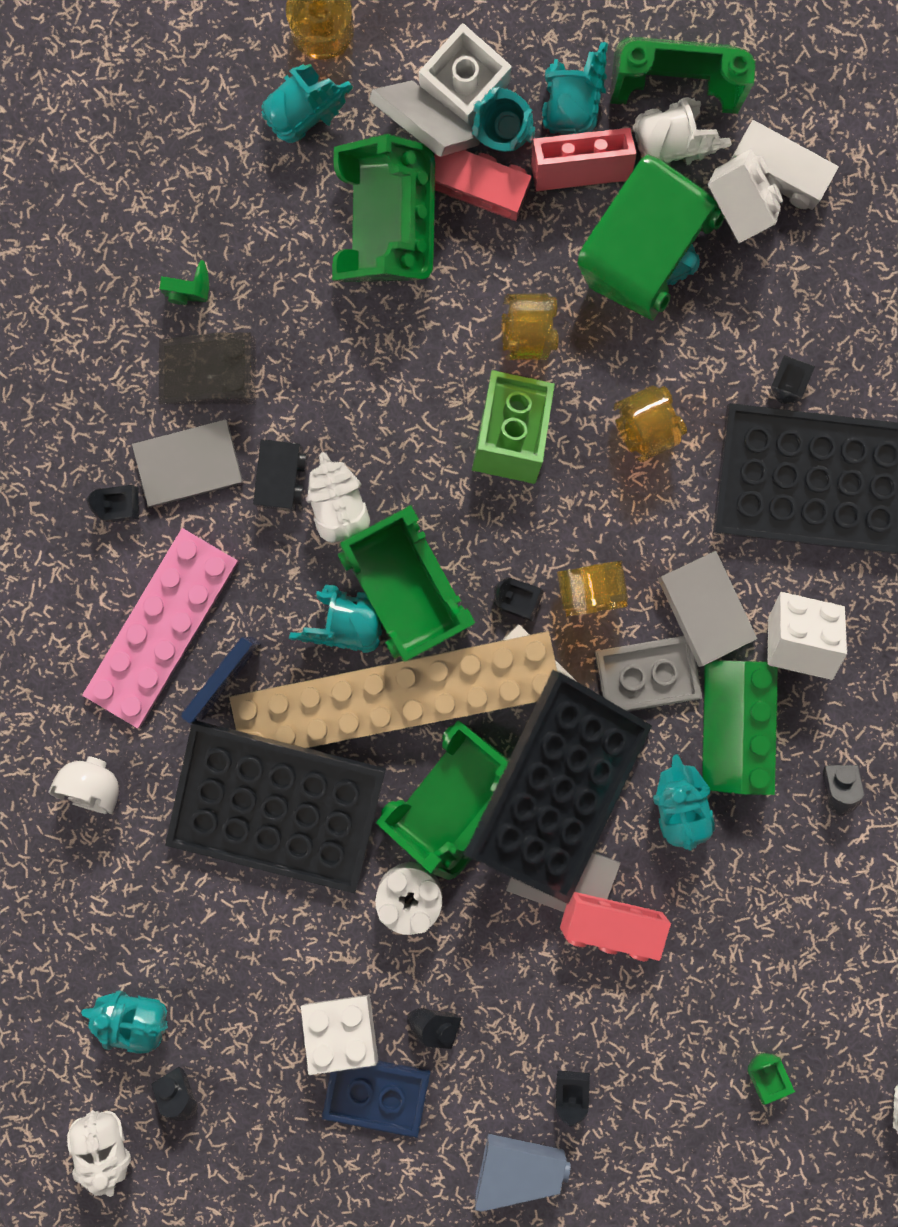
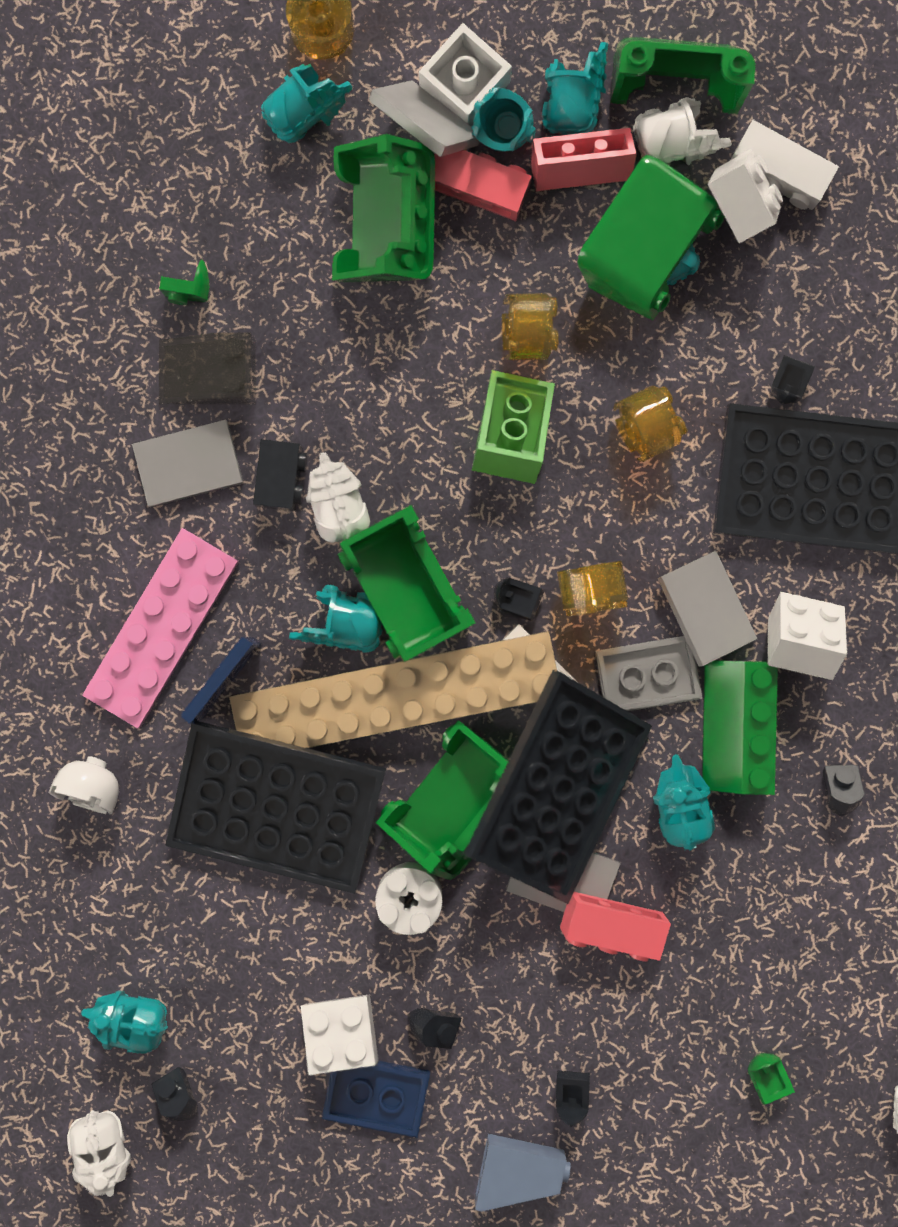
black plate [86,485,139,523] -> none

